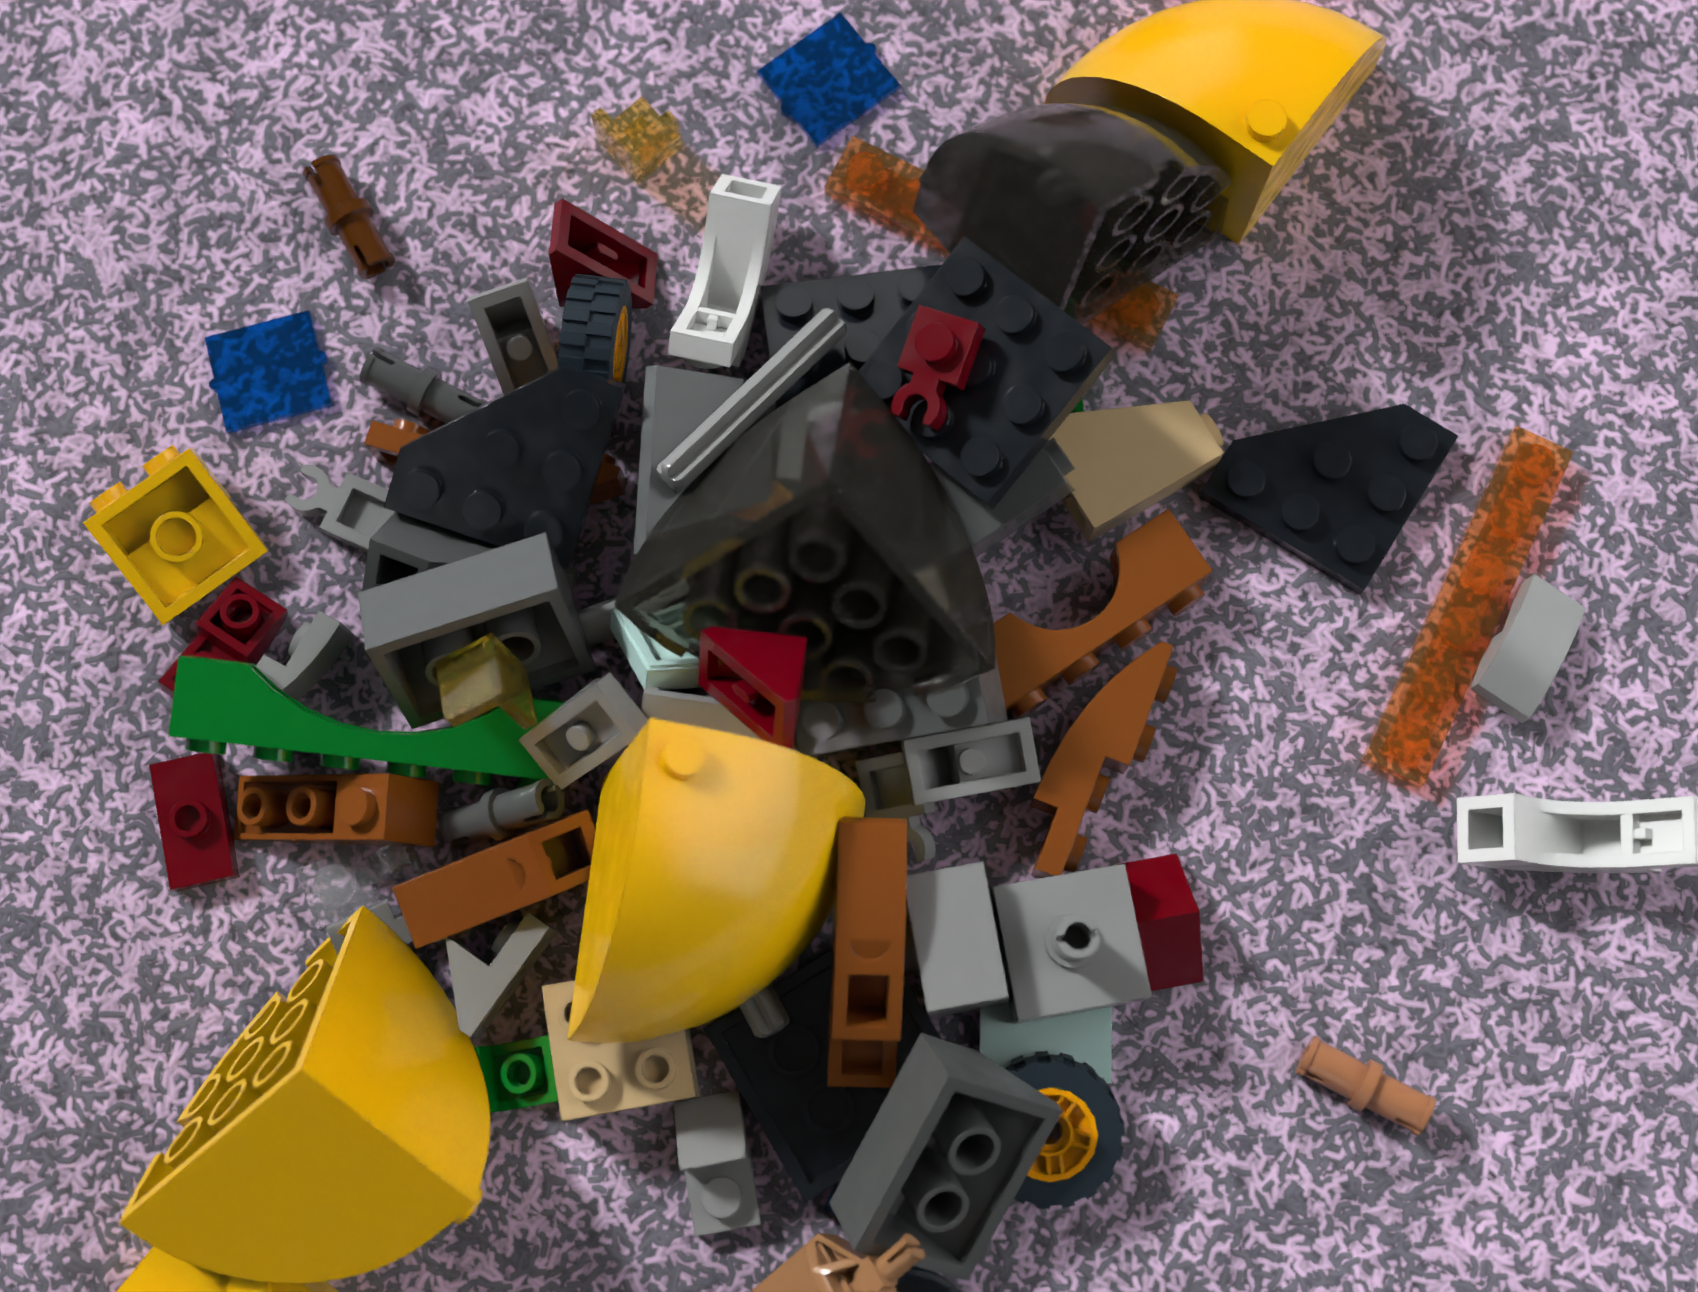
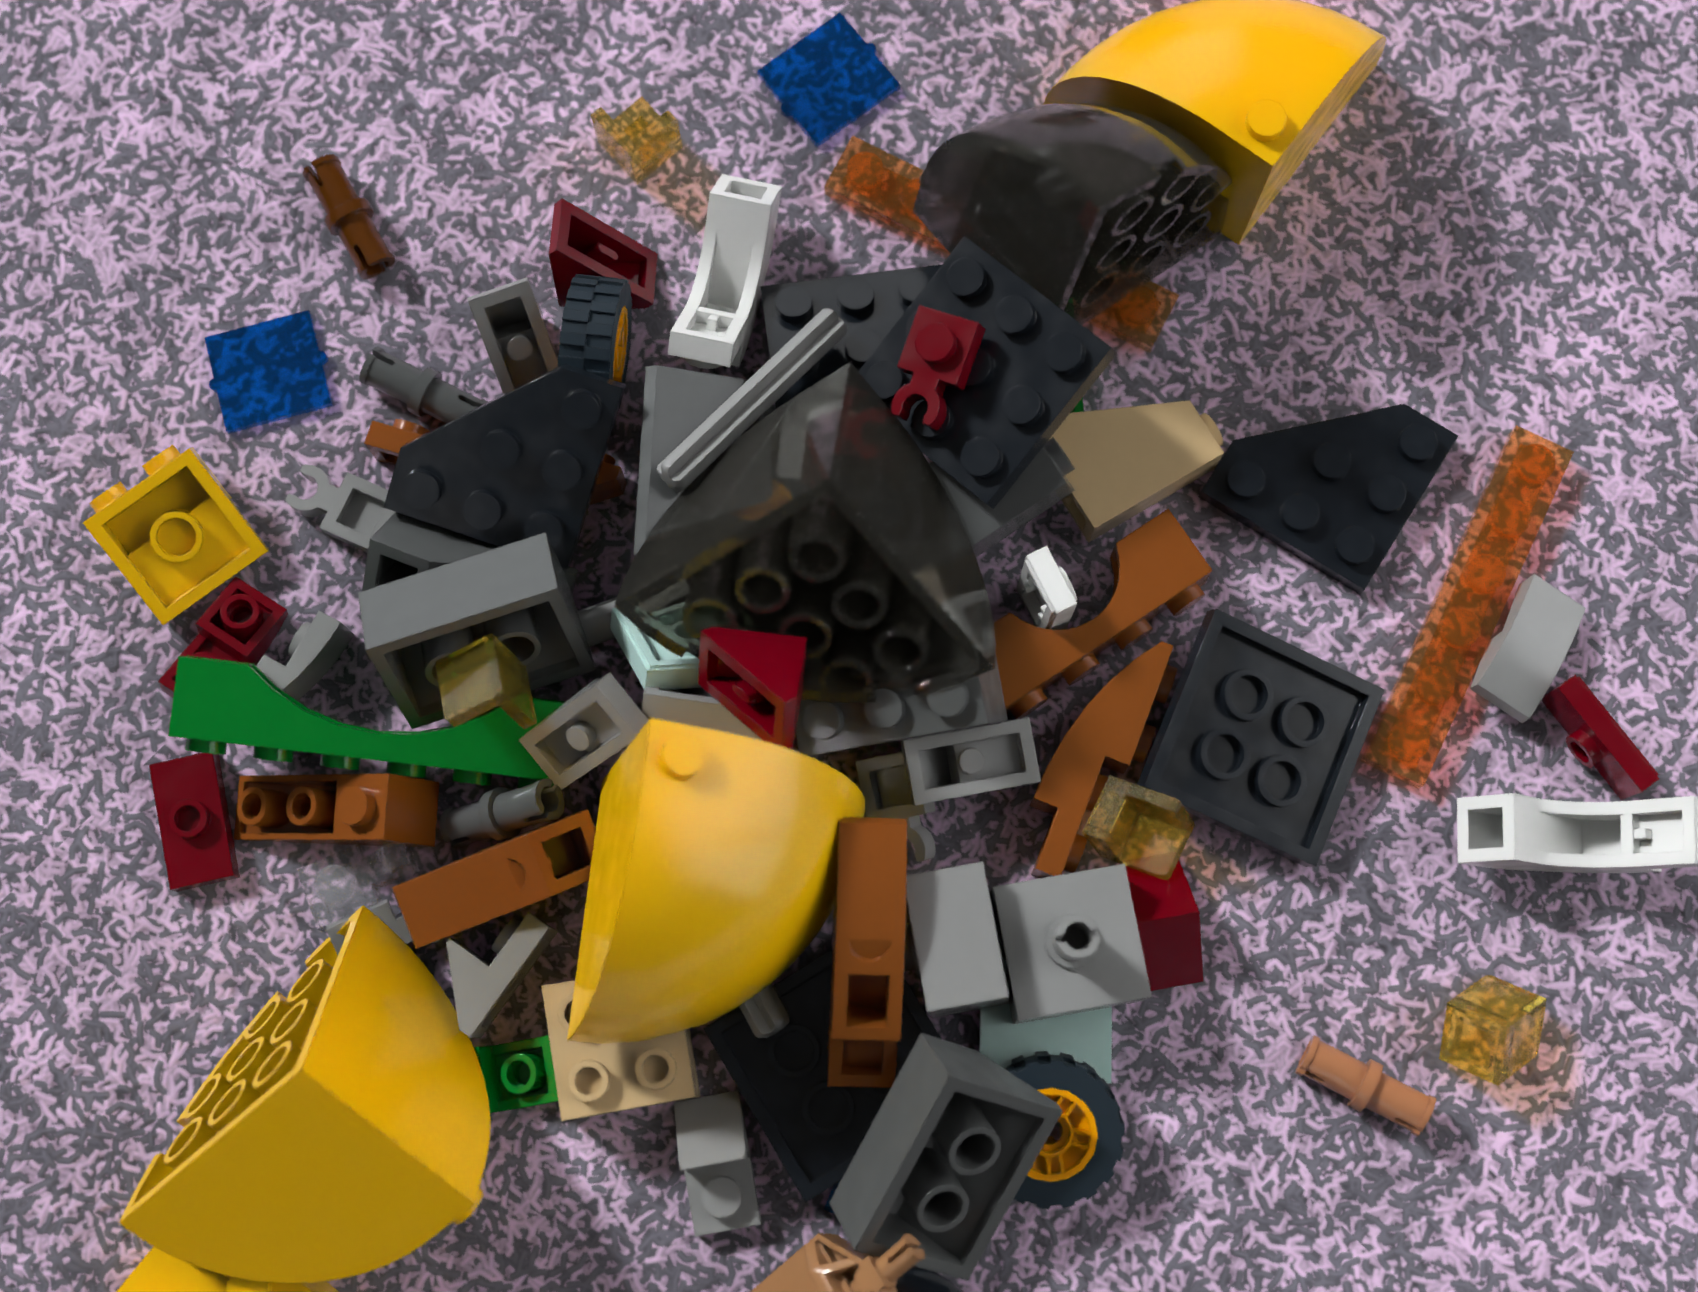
none -> white plate [1016,546,1077,630]
none -> clear yellow panel [1082,775,1195,880]
none -> black plate [1136,609,1385,867]
none -> clear yellow panel [1439,975,1547,1086]
none -> dark red plate [1542,674,1660,800]

